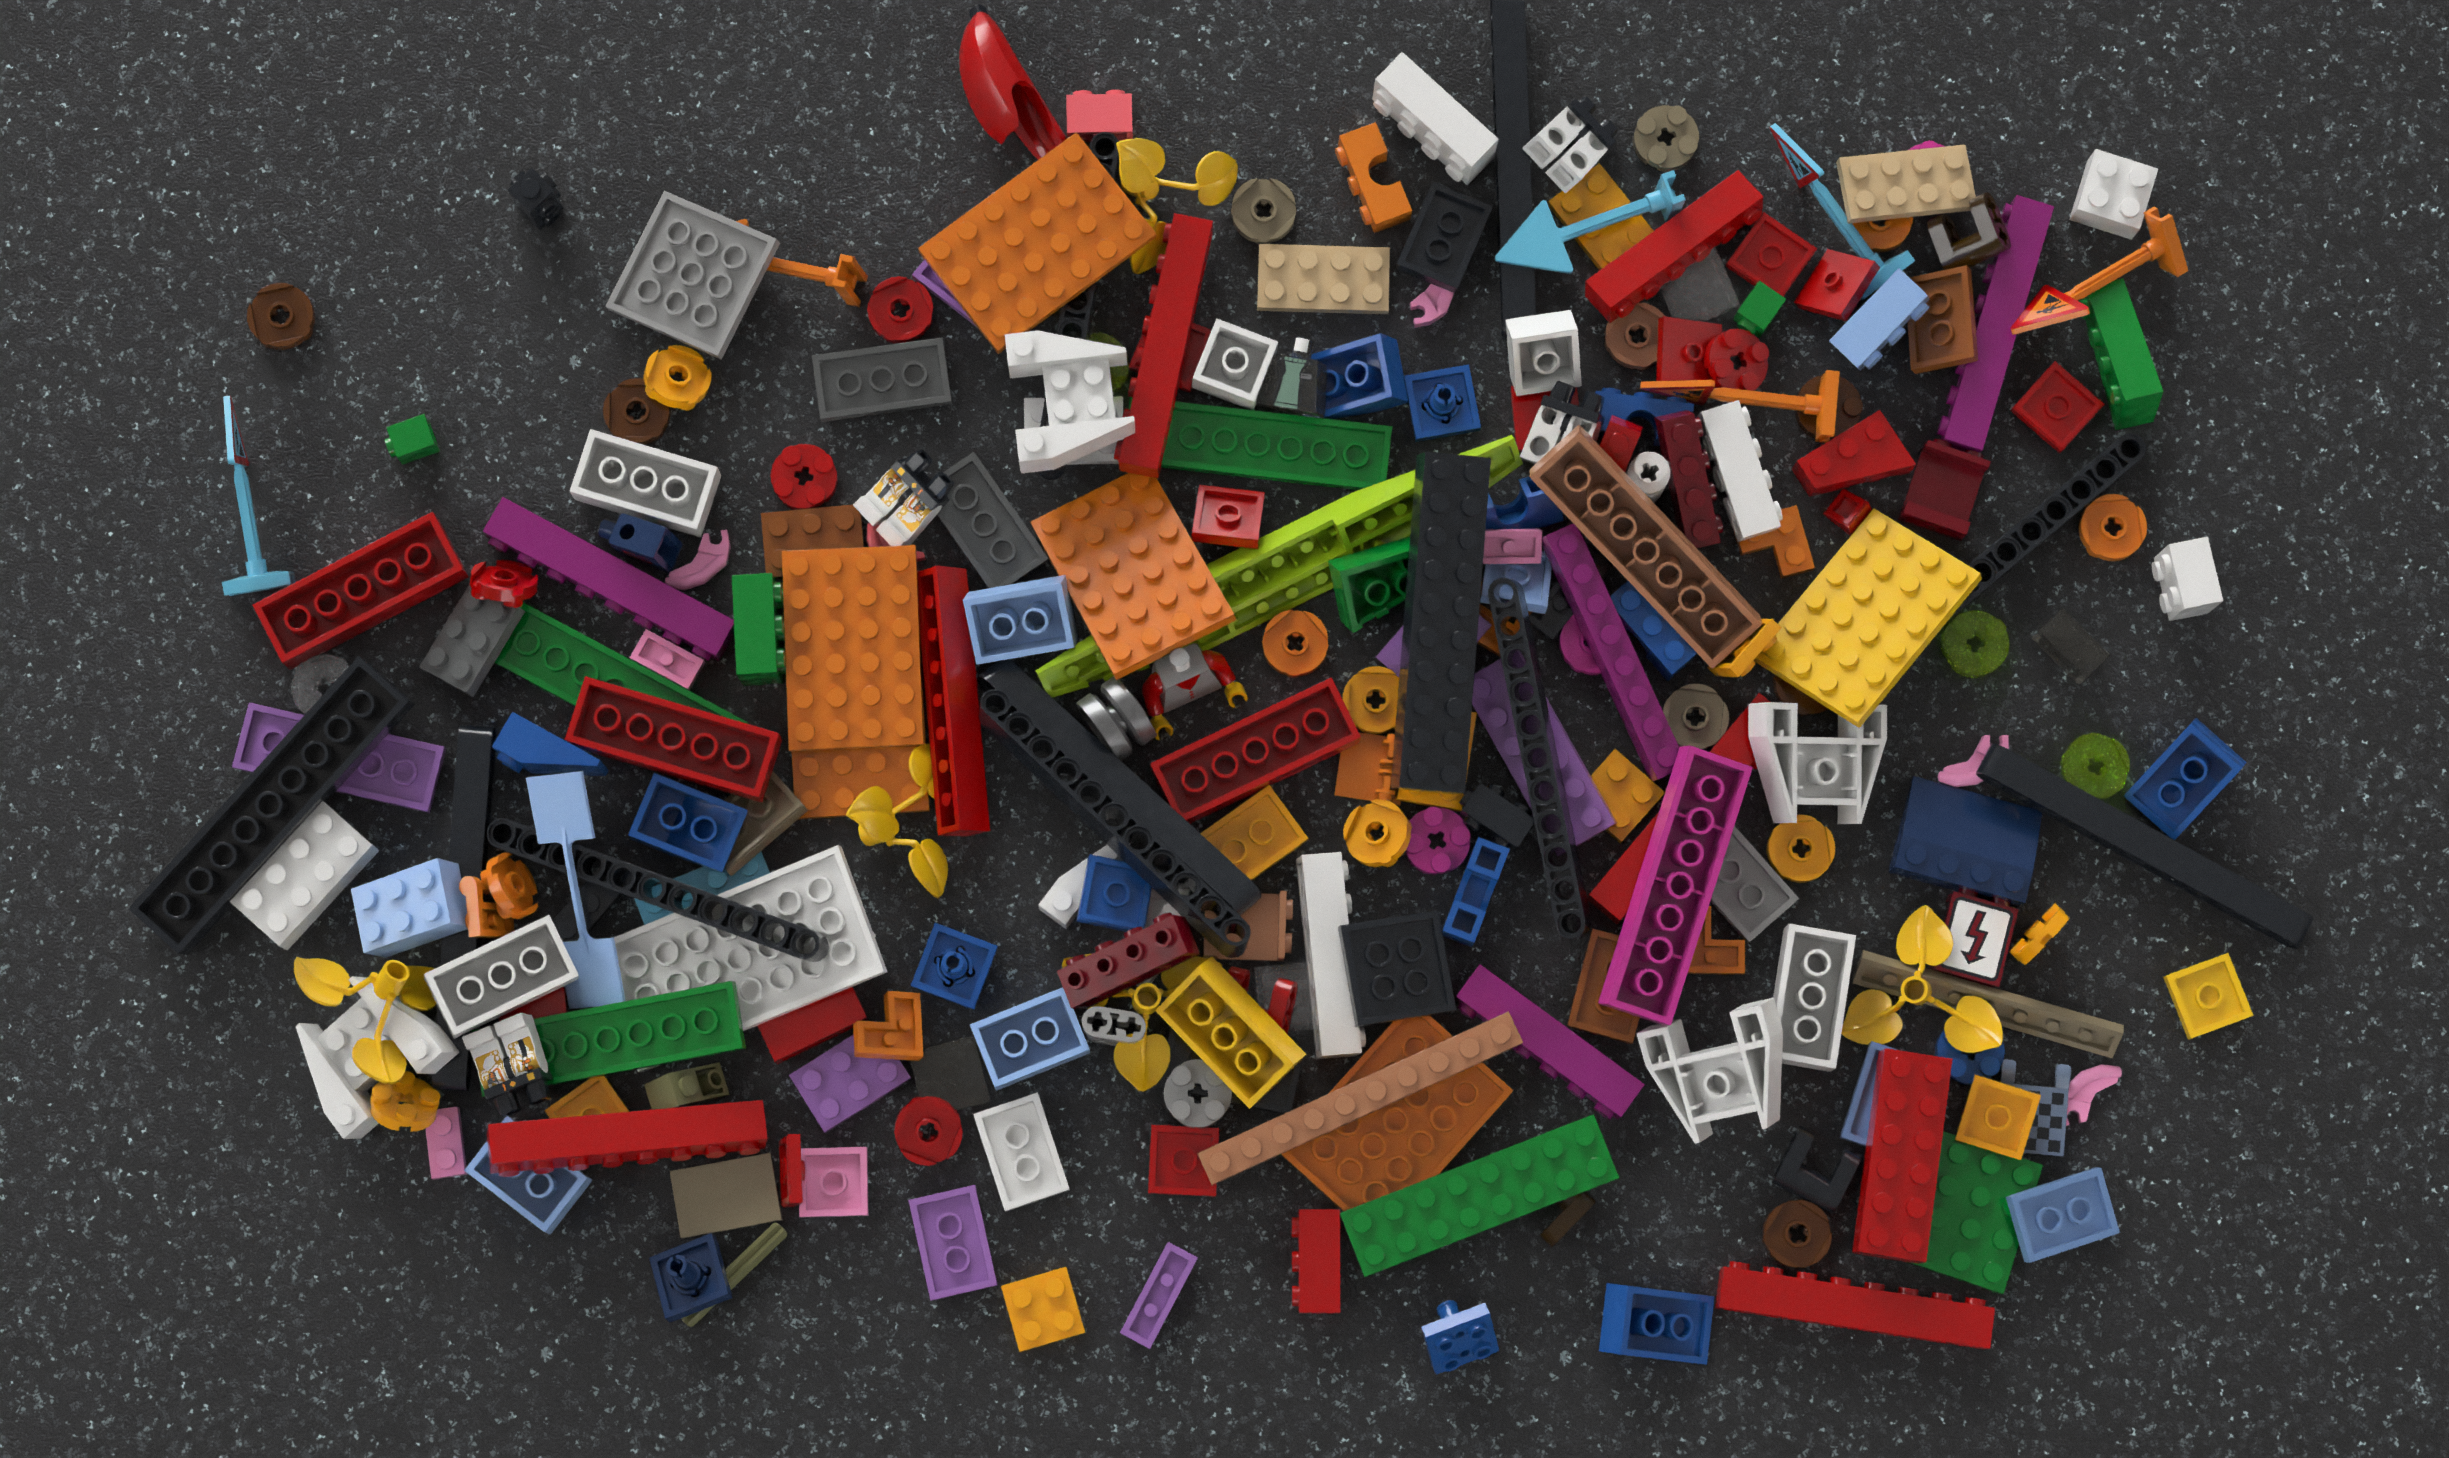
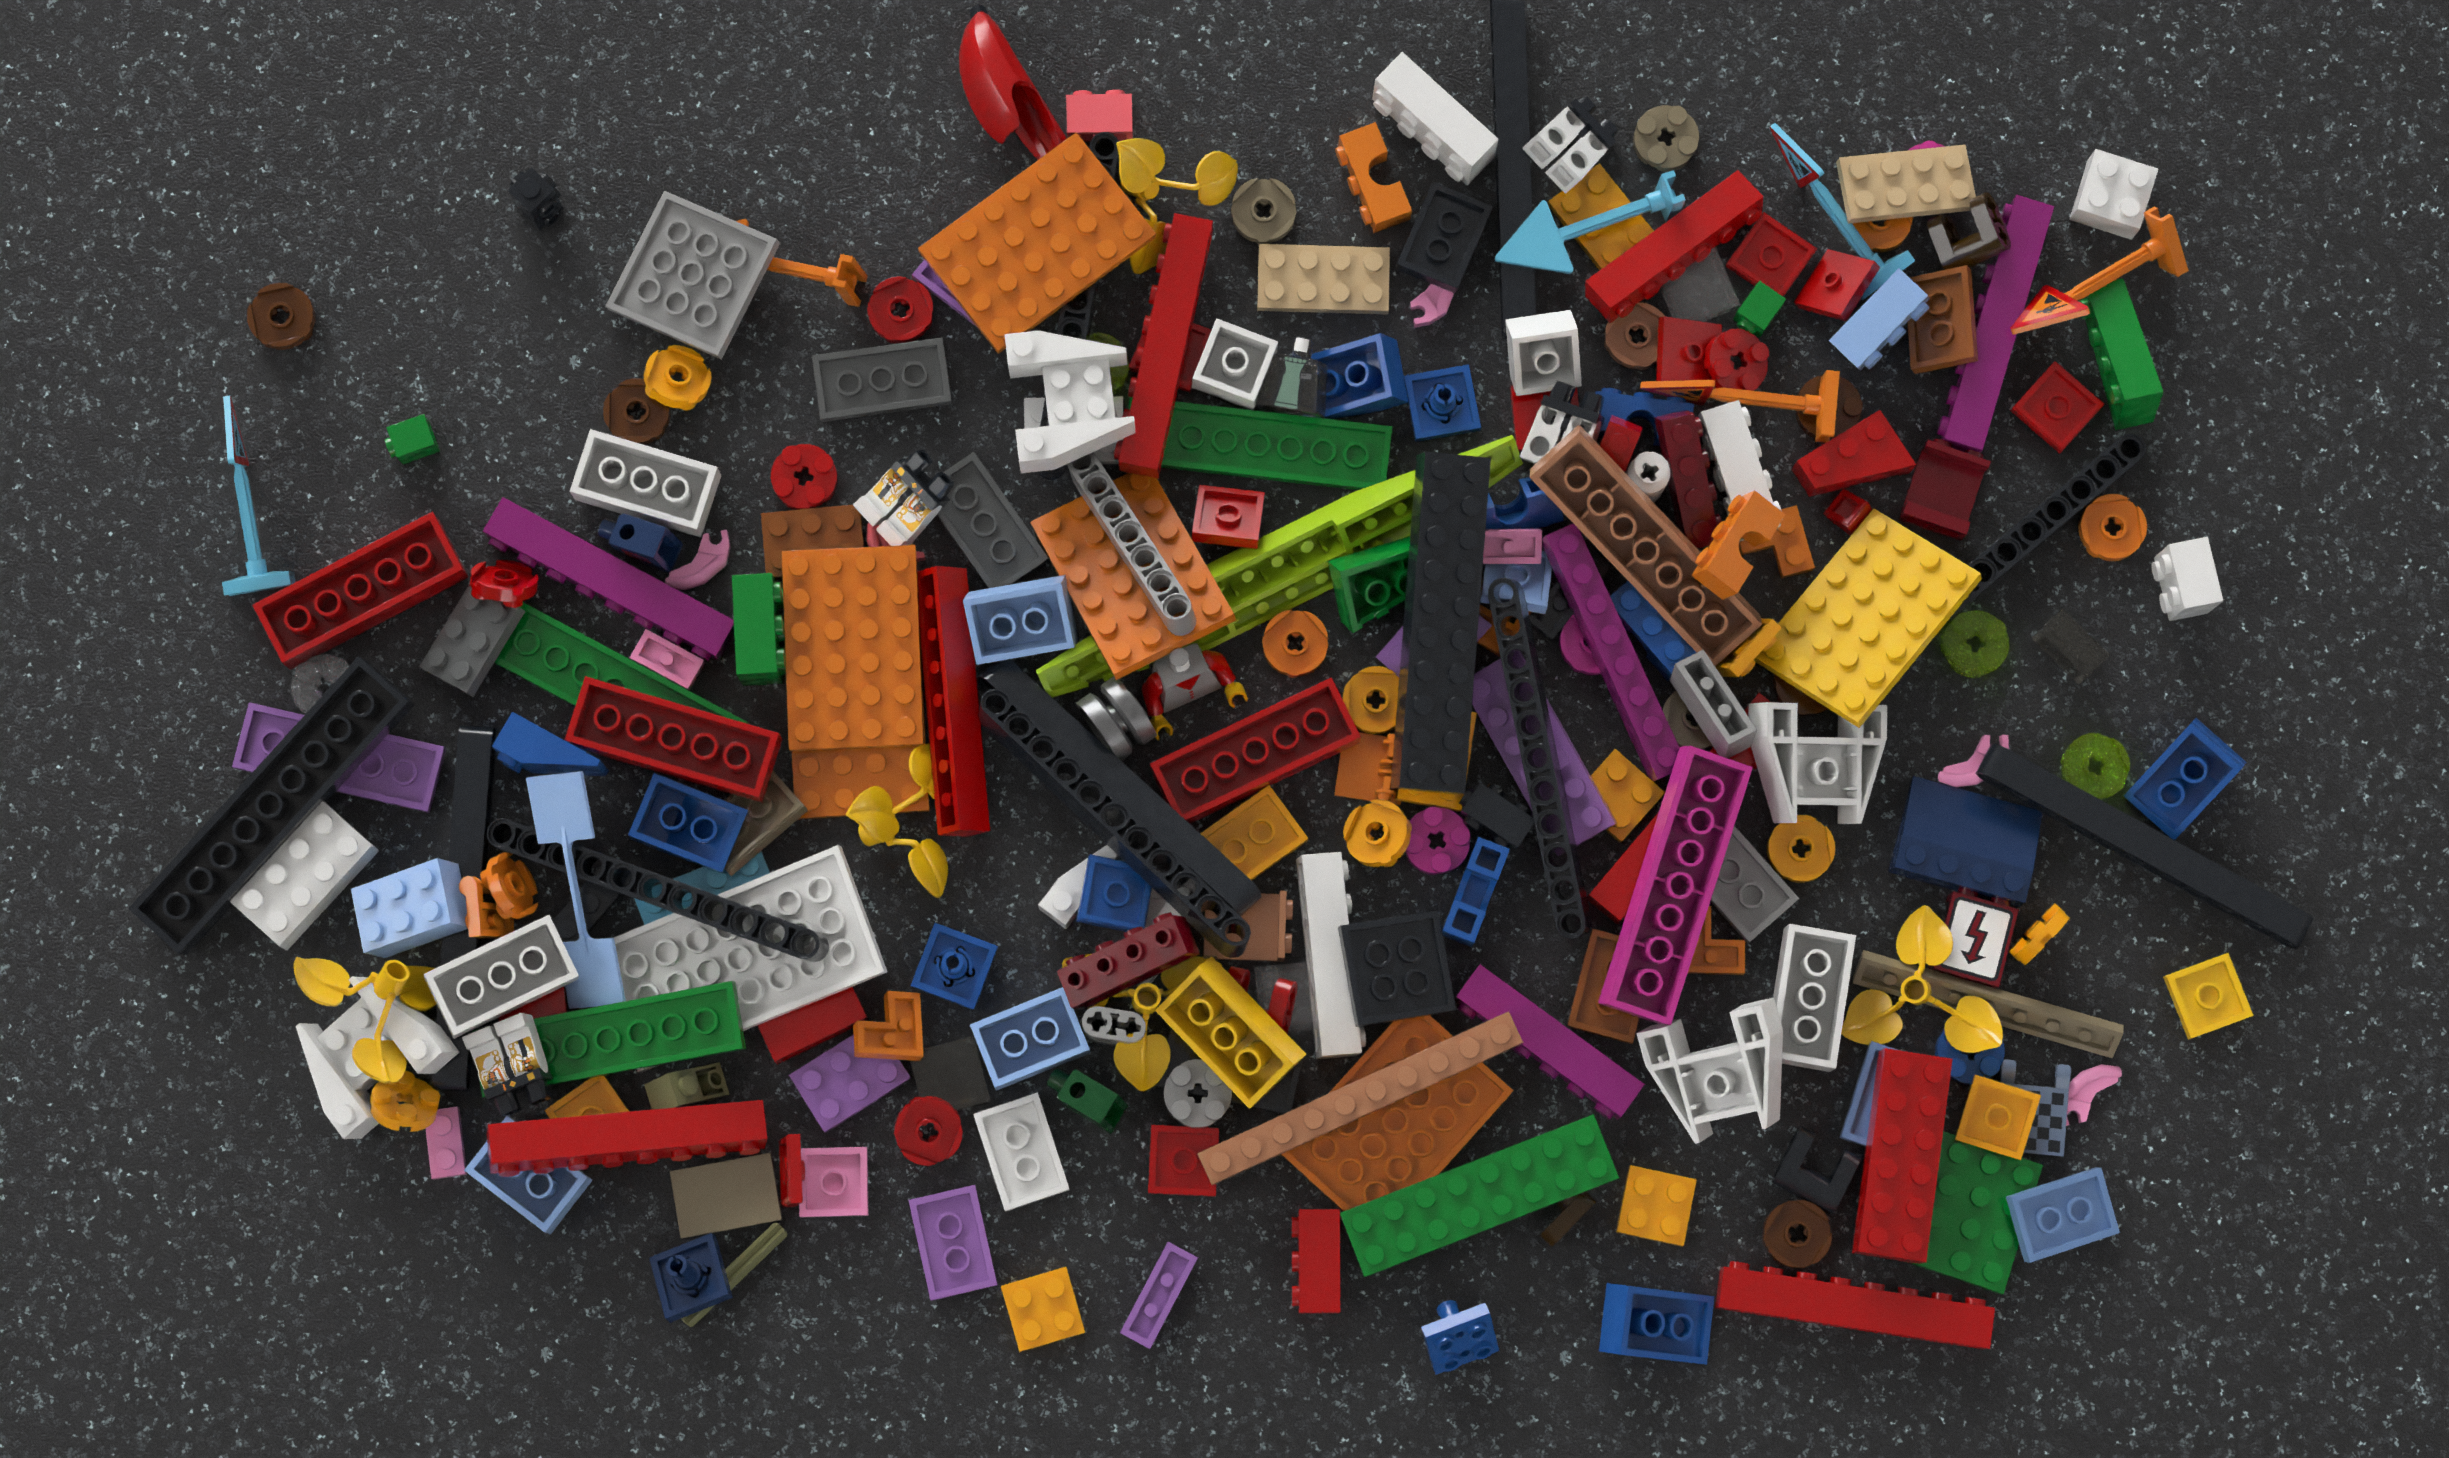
none -> dark green torso [1047,1068,1129,1134]
none -> light grey beam [1067,452,1196,636]
none -> light orange plate [1616,1165,1697,1247]
none -> light grey brick [1670,649,1757,758]
none -> orange arch [1691,490,1785,600]

